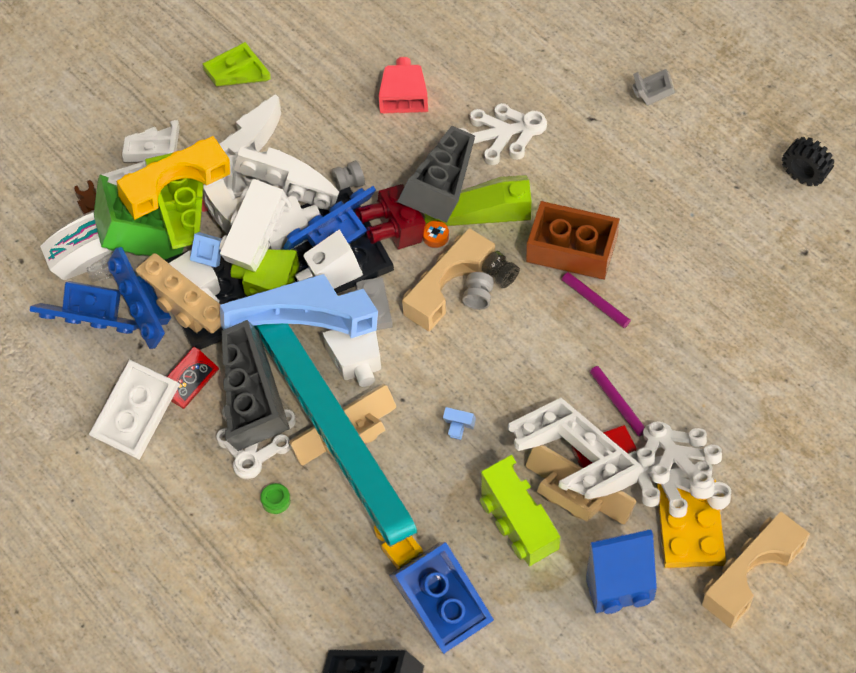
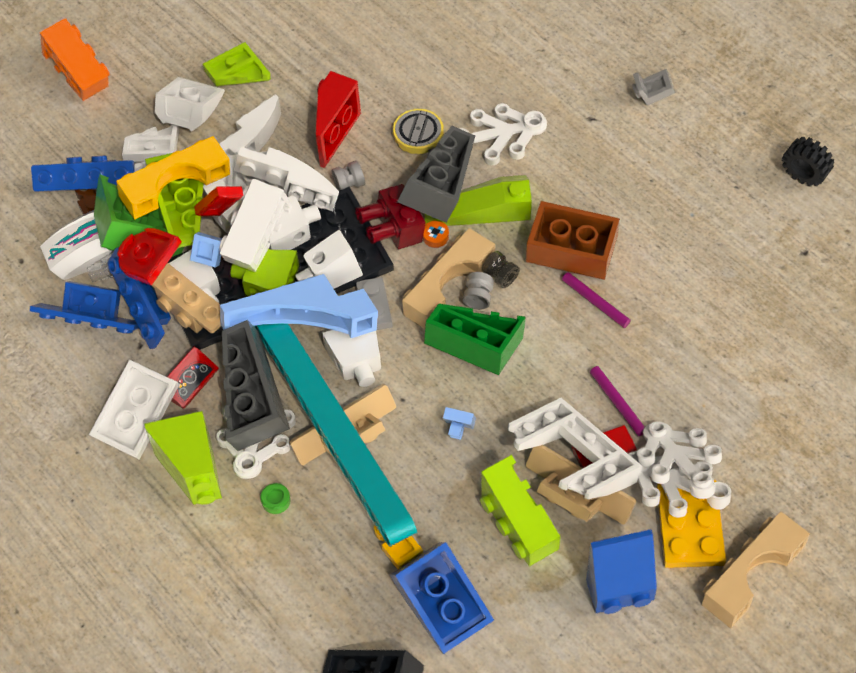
blue bracket [282,186,376,250] -> none
coral torso [379,57,428,113] -> none
none -> blue bracket [31,155,135,191]
none -> orange wedge [40,18,110,101]
none -> red tile [117,228,182,286]
none -> lime slope [145,411,222,505]
none -> white slope [155,77,225,132]
none -> red tile [194,186,244,216]
none -> red slope [316,71,361,168]
none -> tile [393,109,444,154]
none -> green wedge [424,303,526,375]

